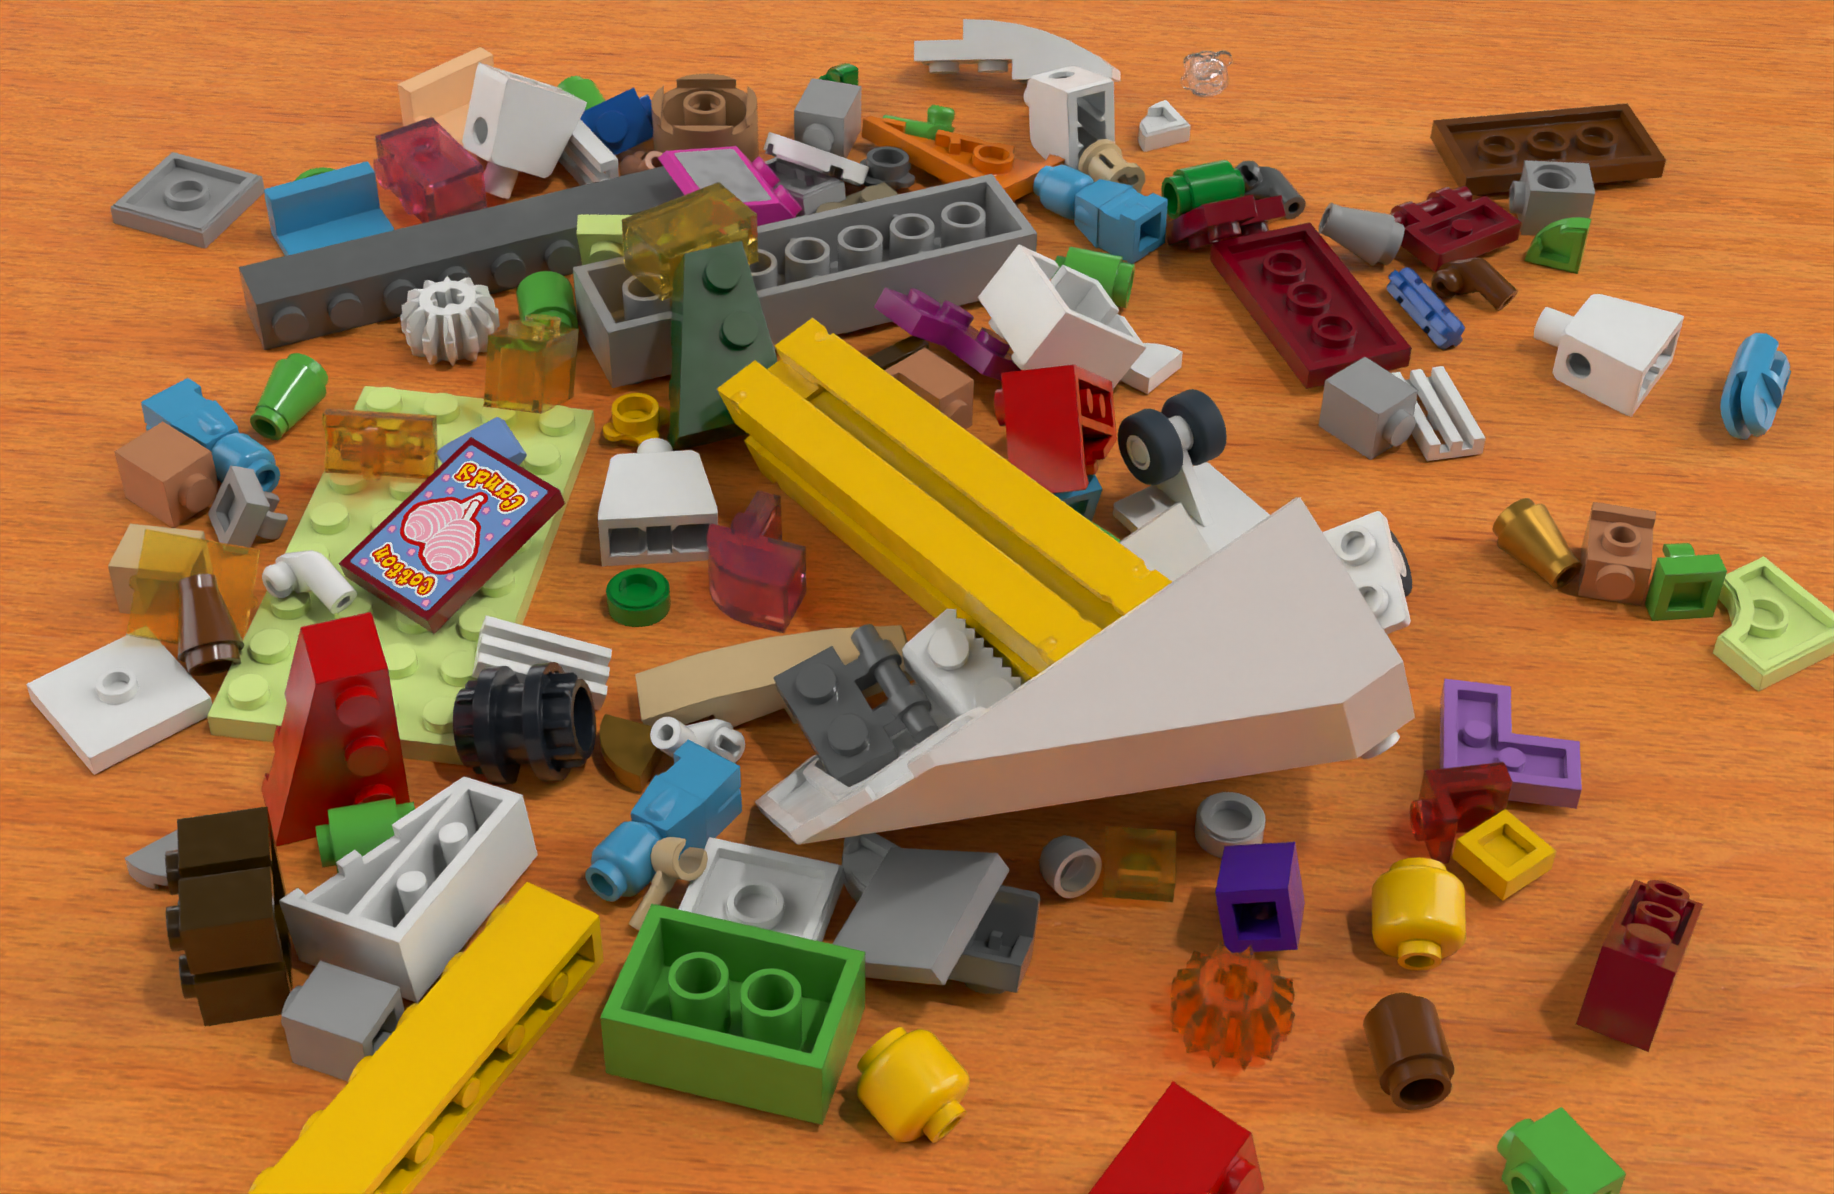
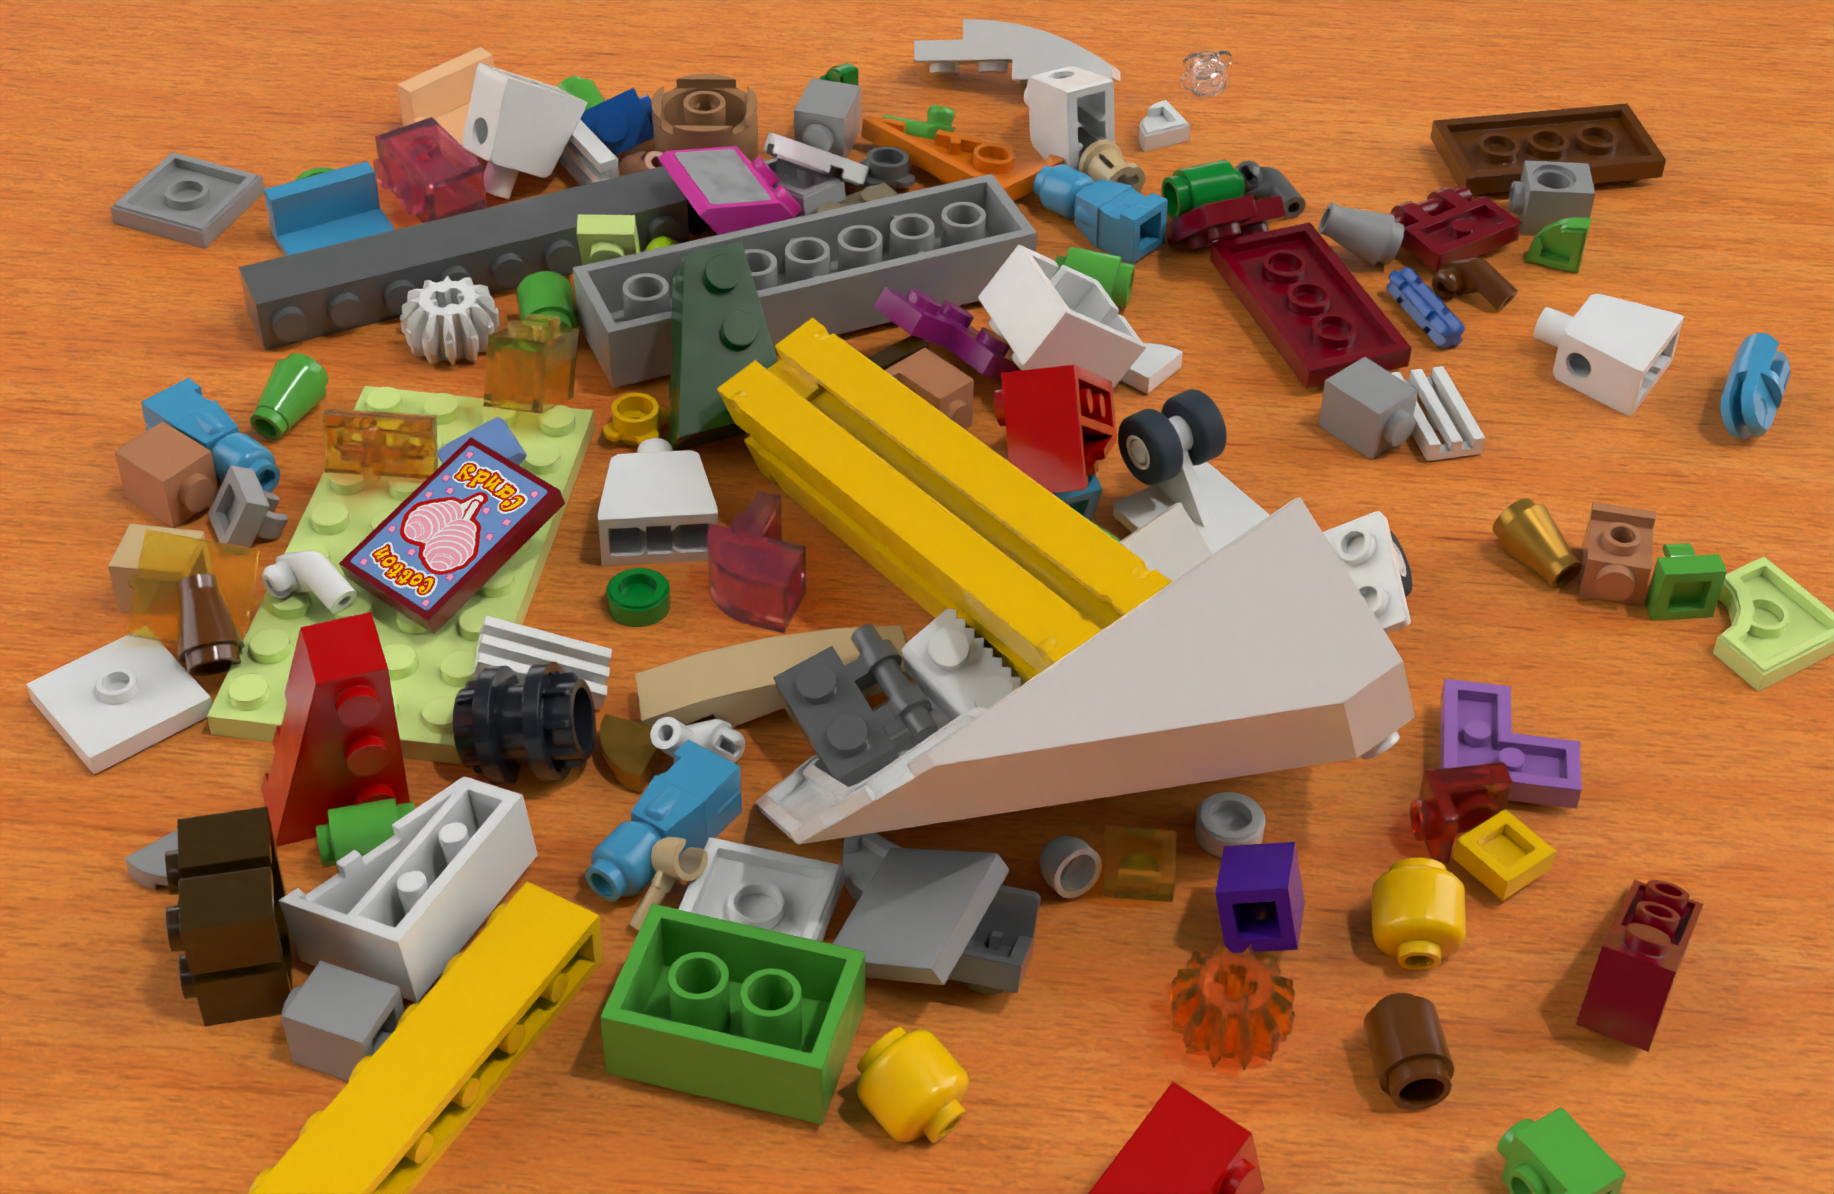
clear yellow brick [621,182,758,301] -> none

